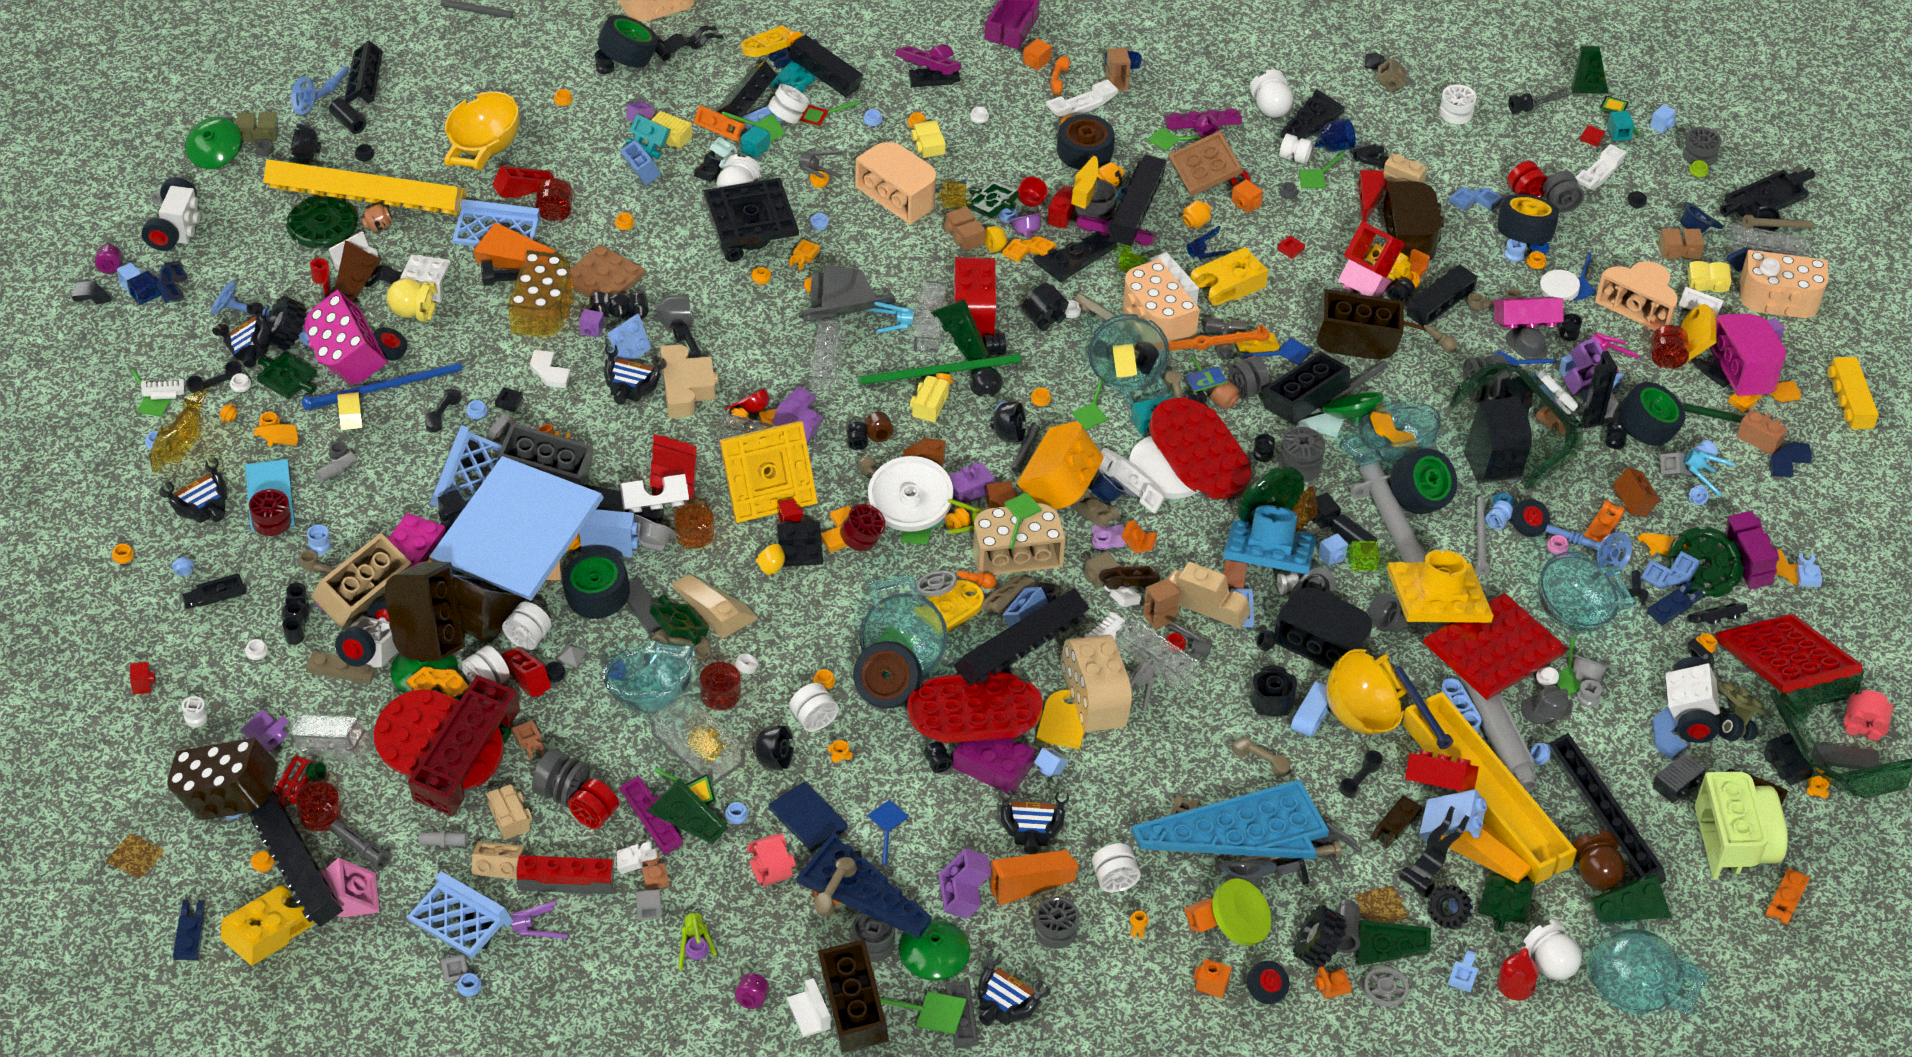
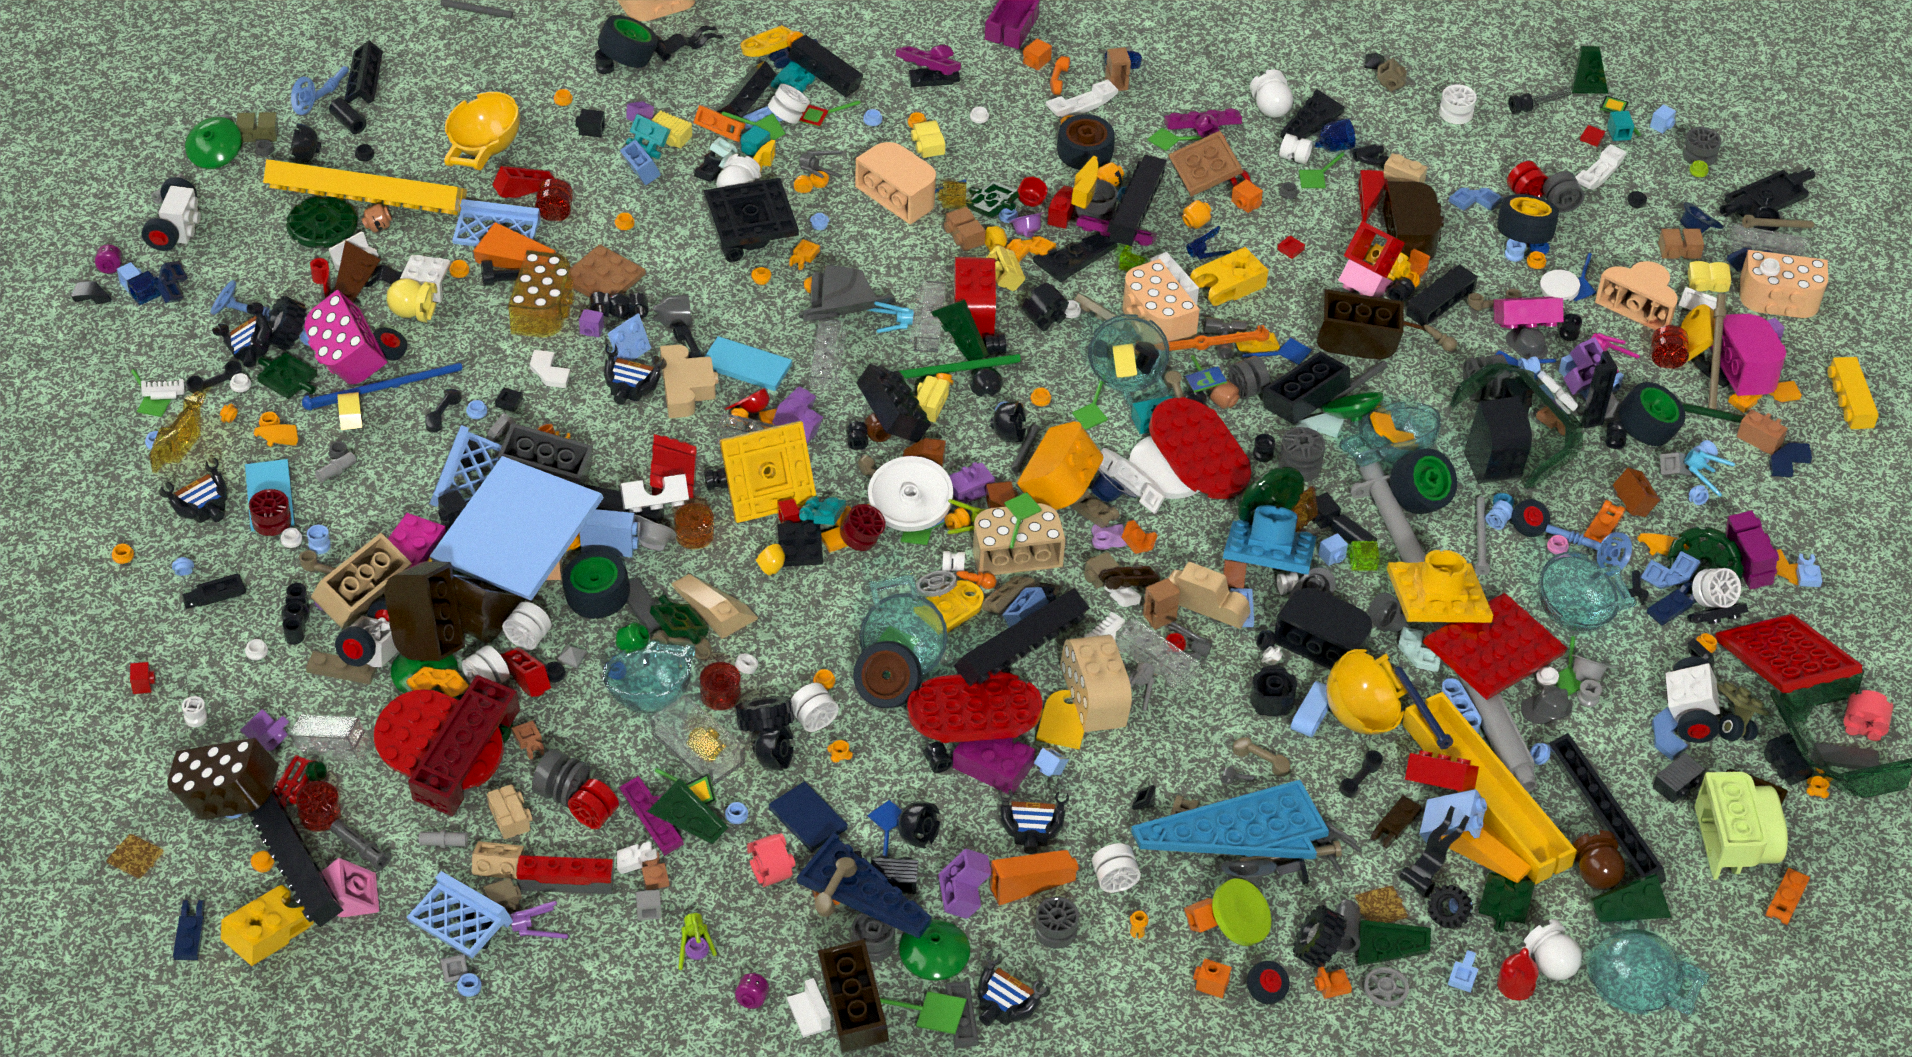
none -> white plate [280,528,303,548]
none -> light orange plate [449,260,470,278]
none -> dark tan brick [483,878,522,914]
none -> black brick [575,109,605,138]
none -> green head [616,622,649,654]
none -> black wheel [704,468,728,490]
none -> medium azure tile [705,336,792,391]
none -> black wheel [735,695,795,732]
none -> yellow slope [753,140,776,173]
none -> light orange plate [794,175,813,193]
none -> teal plate [799,496,846,525]
none -> black brick [856,364,931,443]
none -> black brick [871,855,918,894]
none -> black cylinder [897,801,940,849]
none -> white wheel [942,551,965,572]
none -> light yellow brick [987,245,1025,291]
none -> black slope [1132,785,1156,810]
none -> dark grey hand [1221,767,1254,784]
none -> white plate [1261,646,1283,665]
none -> light aqua tile [1398,627,1441,672]
none -> light blue wheel [1518,356,1540,377]
none -> white wheel [1692,568,1741,608]
none -> dark tan bar [1708,293,1726,410]

